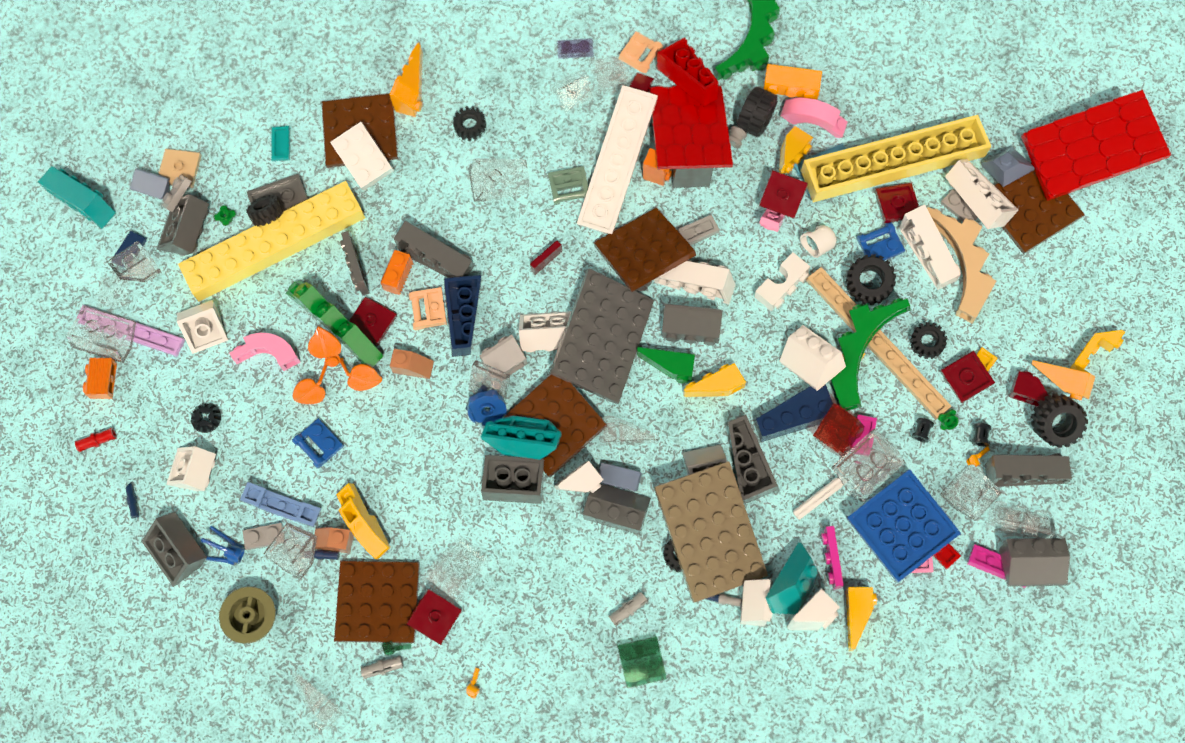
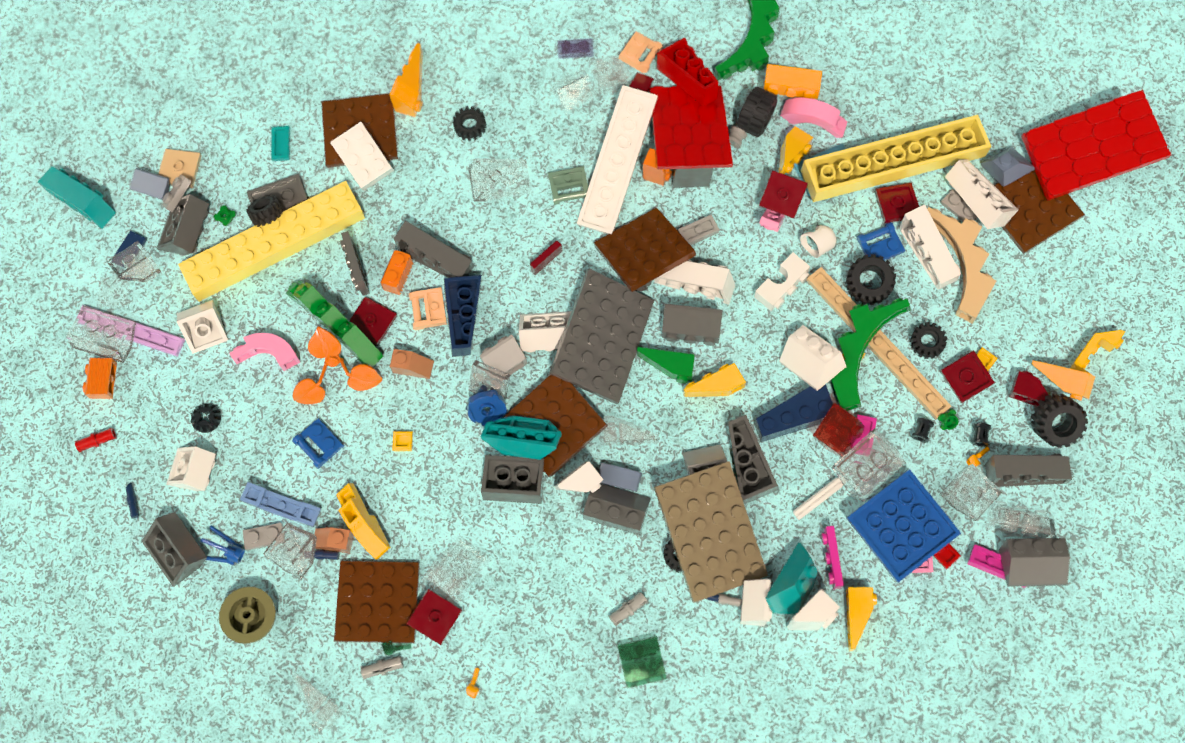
none -> yellow tile [392,431,413,451]

